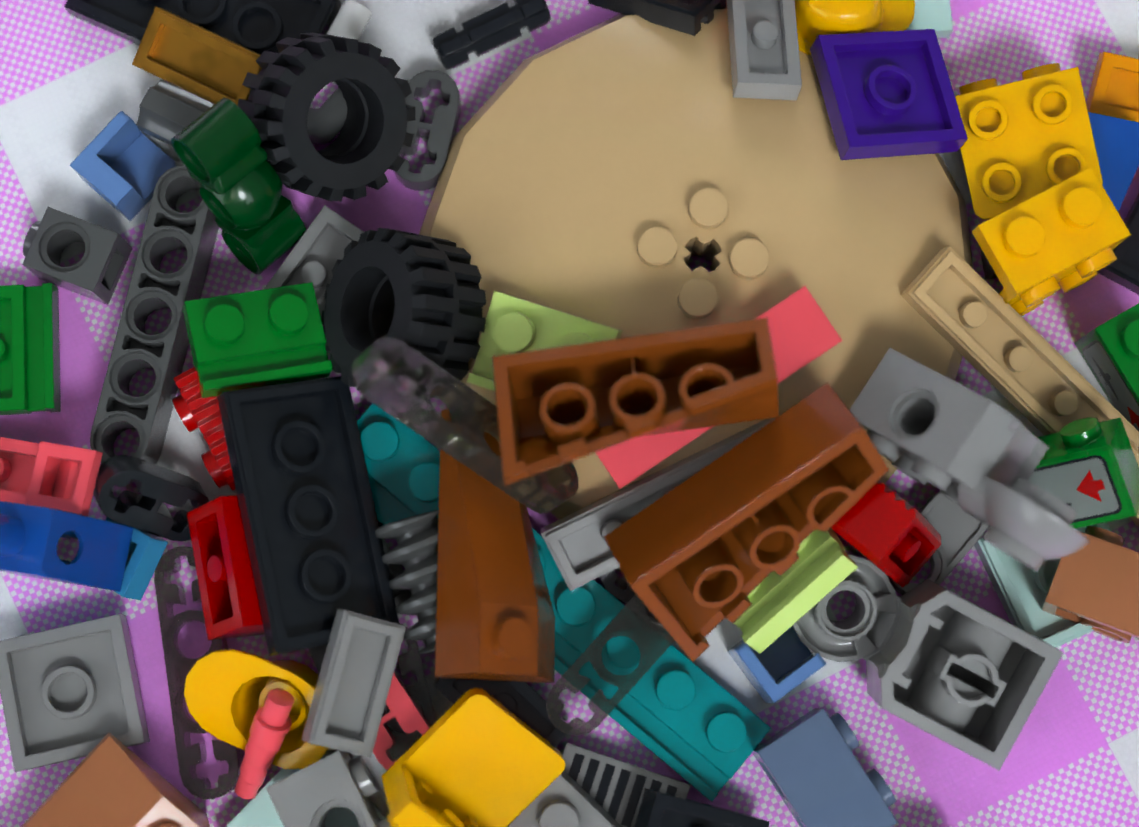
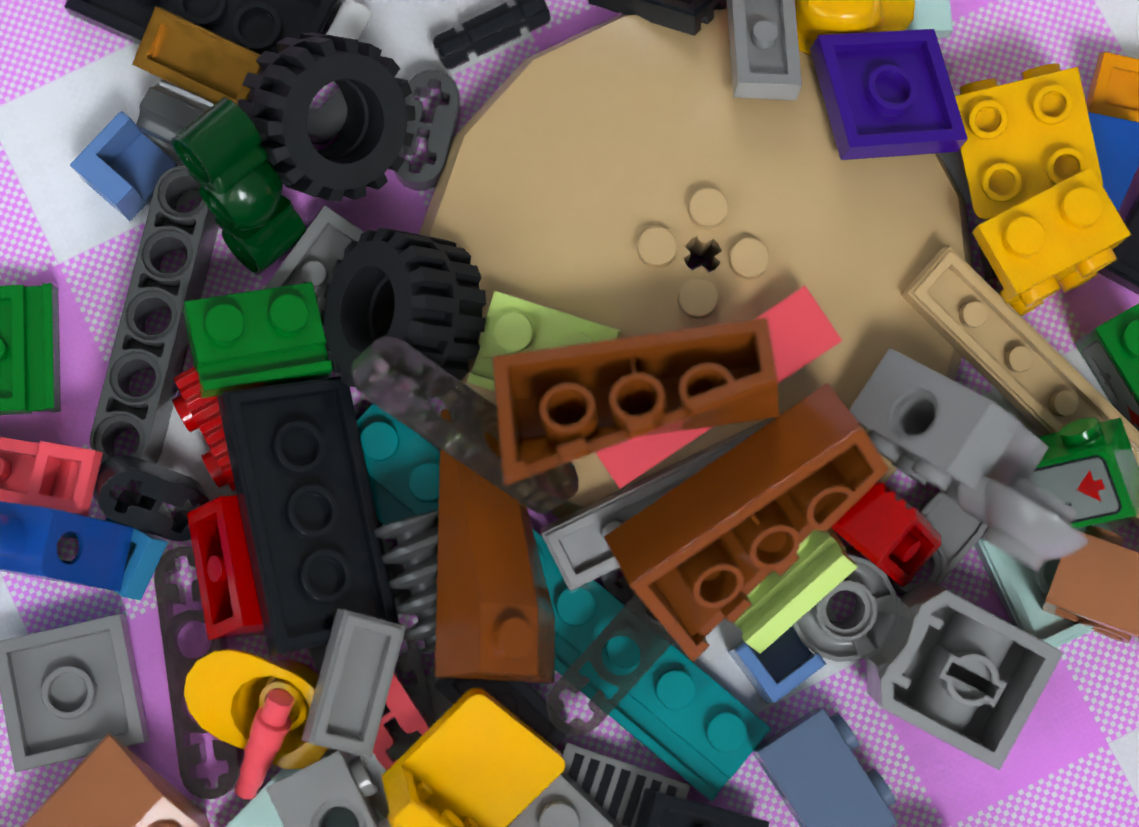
dark grey brick [22,207,133,305] -> none

